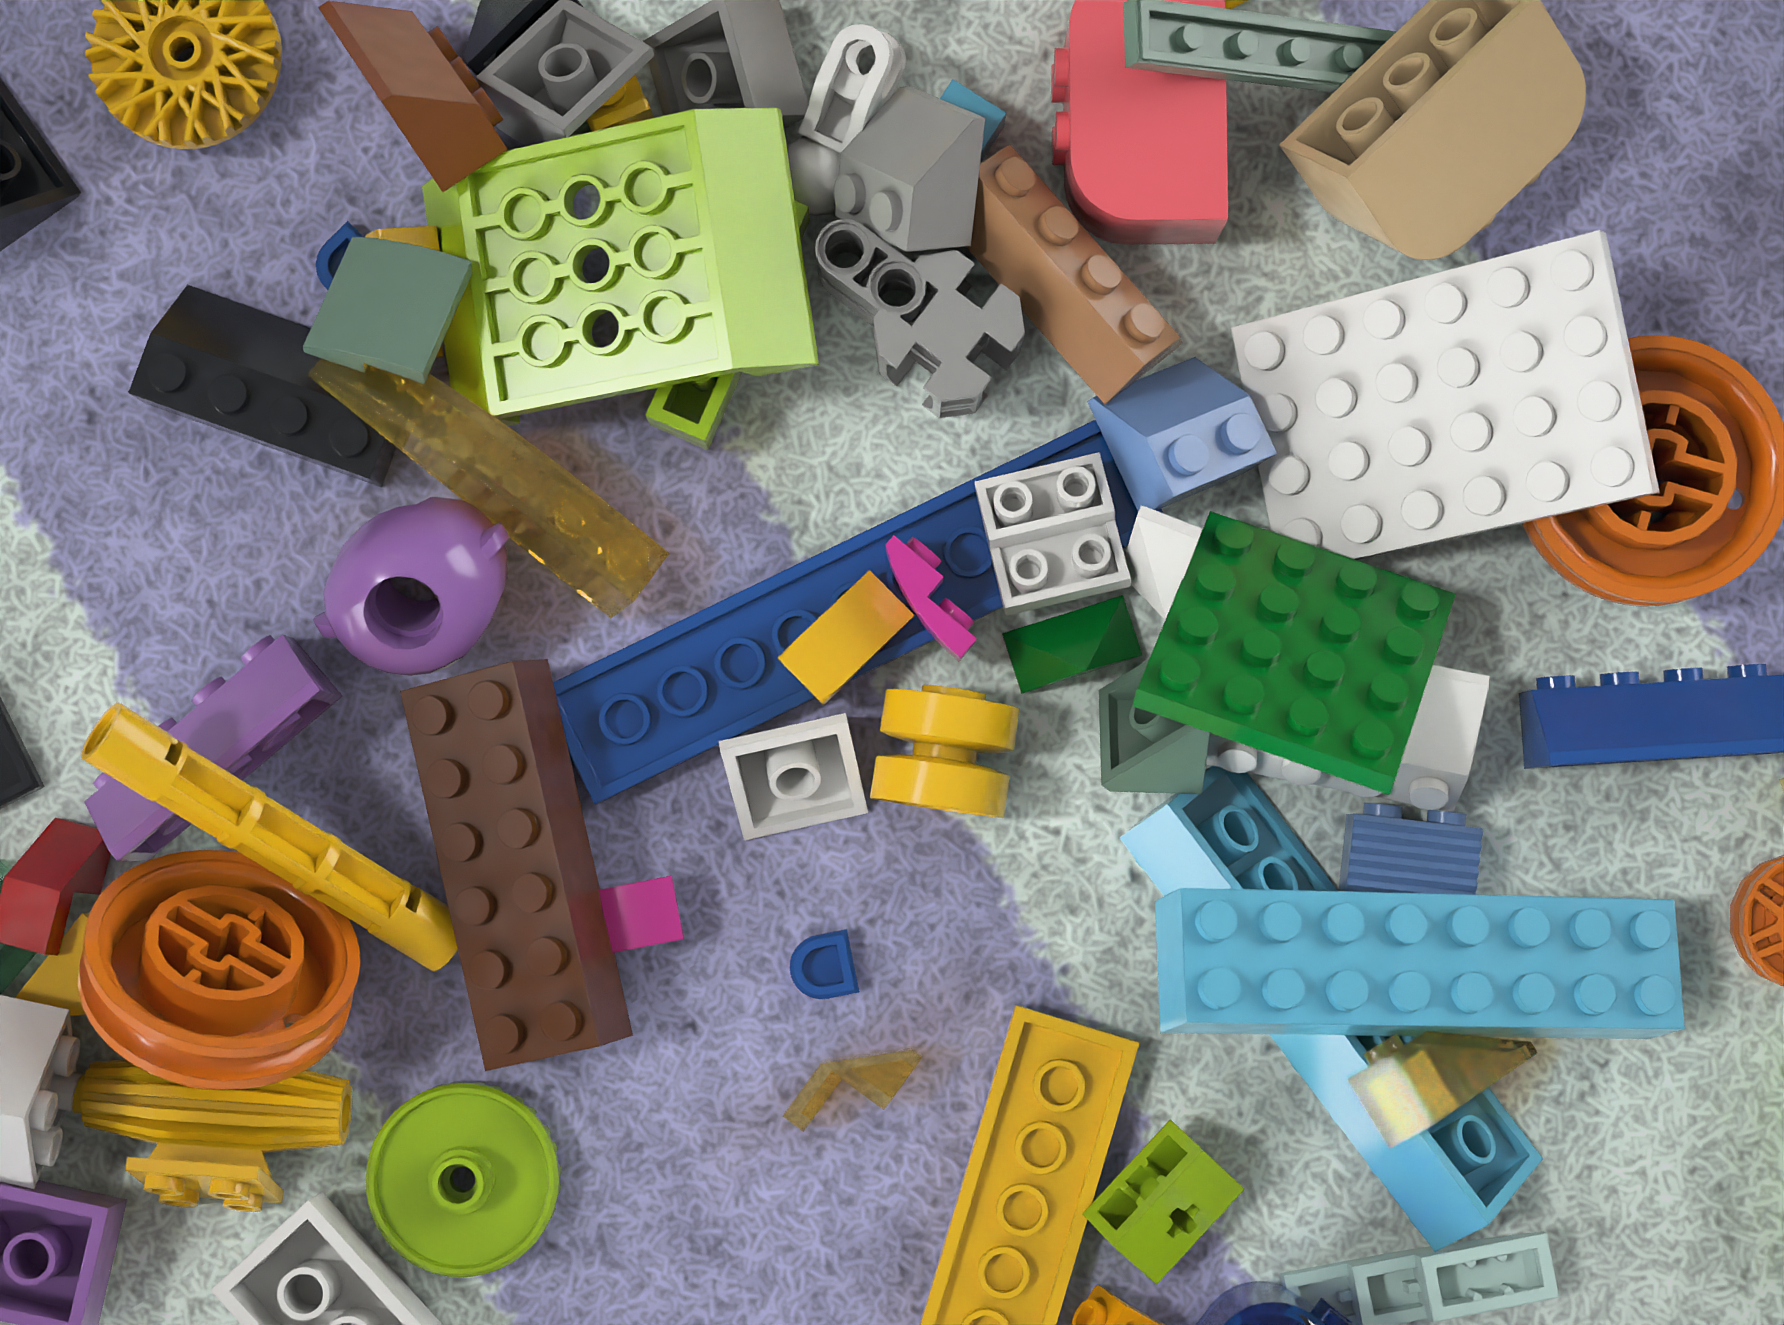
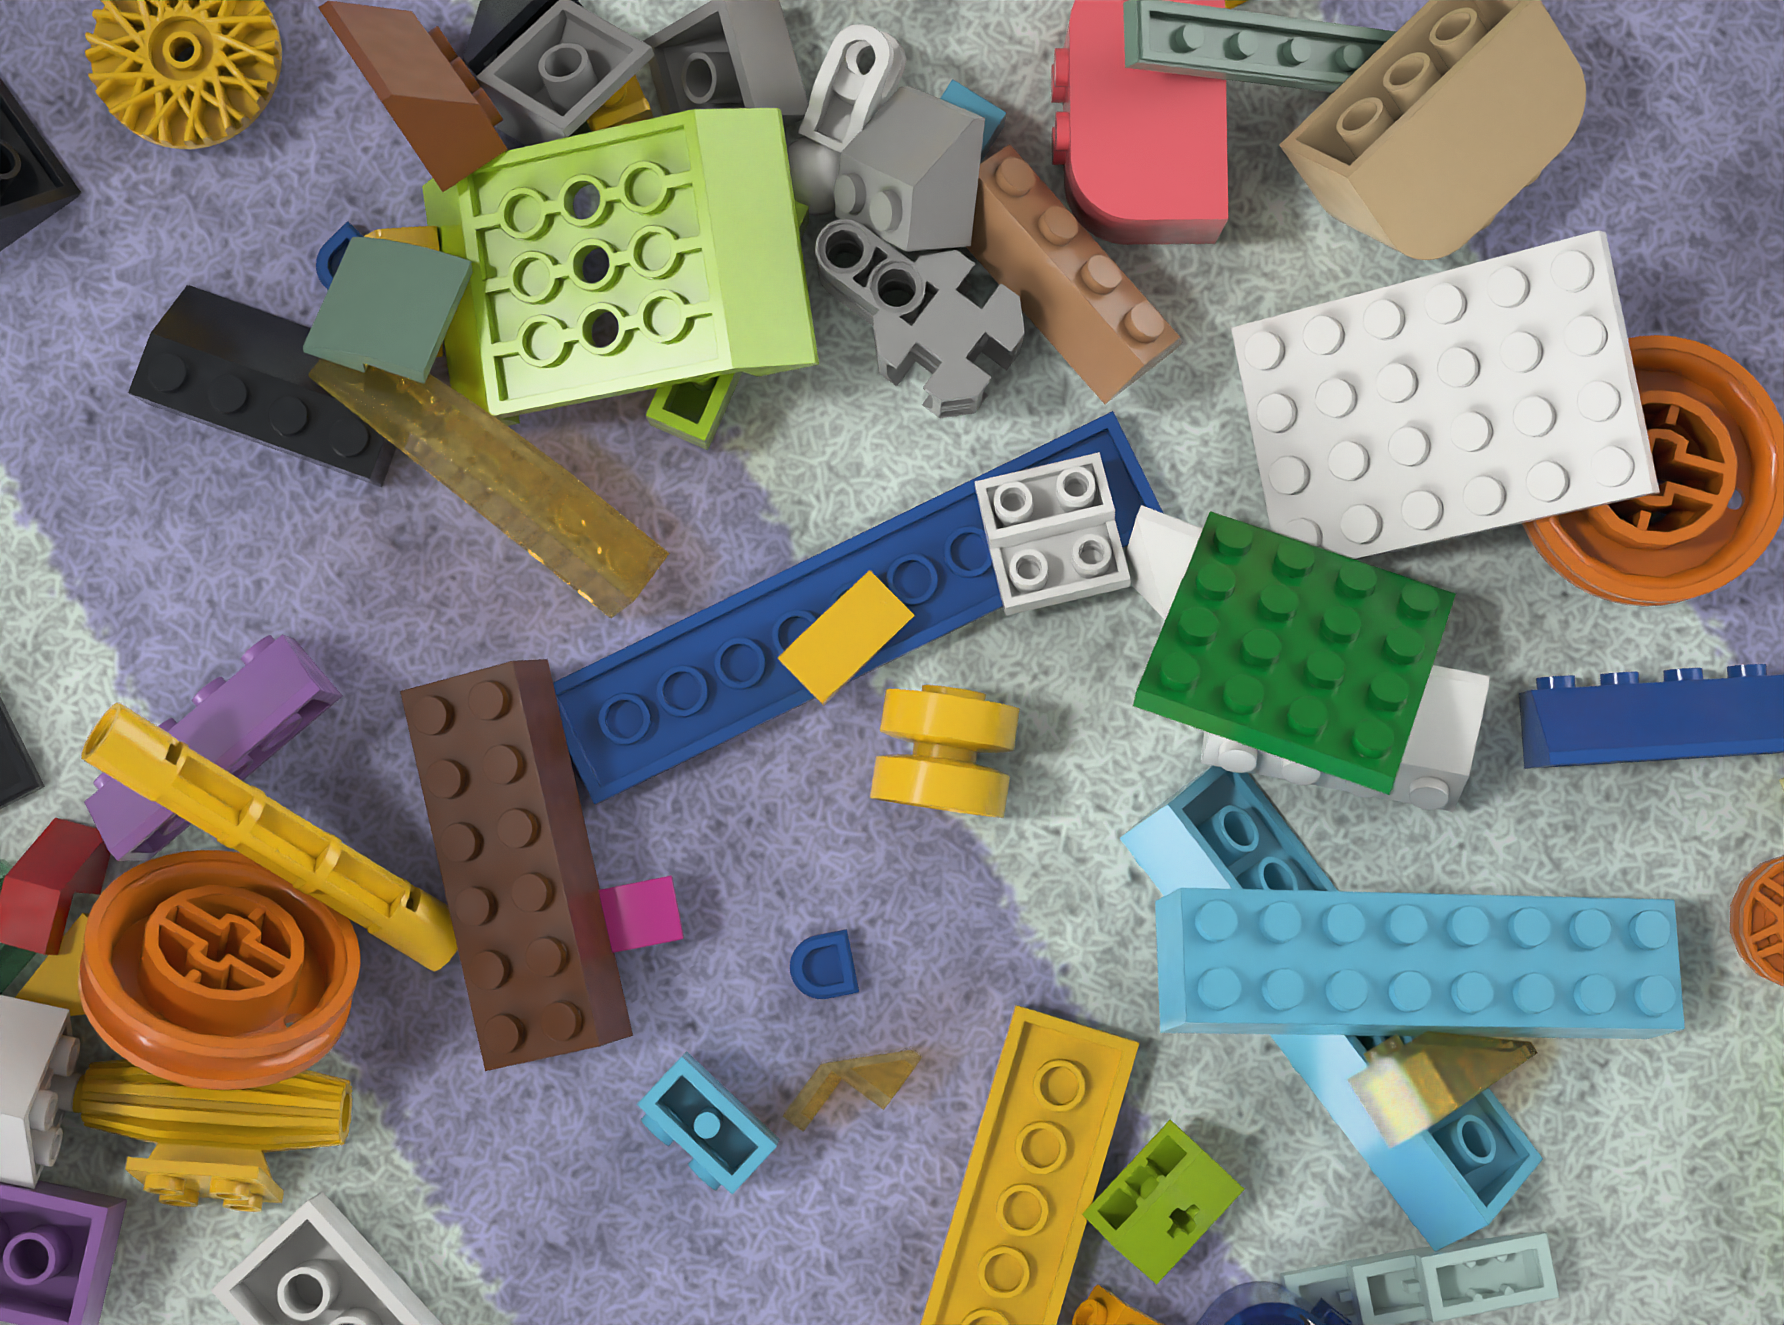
medium lavender piece [313,497,510,676] -> none
lime wheel [366,1081,562,1277] -> none
white slope [719,713,868,841] -> none
dark pink slope [886,535,977,662] -> none
green slope [1002,595,1142,694] -> none
medium blue slope [1087,357,1277,512] -> none
sand green slope [1099,659,1210,794] -> none
medium blue brick [1338,803,1483,895] -> none
none -> medium azure brick [637,1051,780,1194]

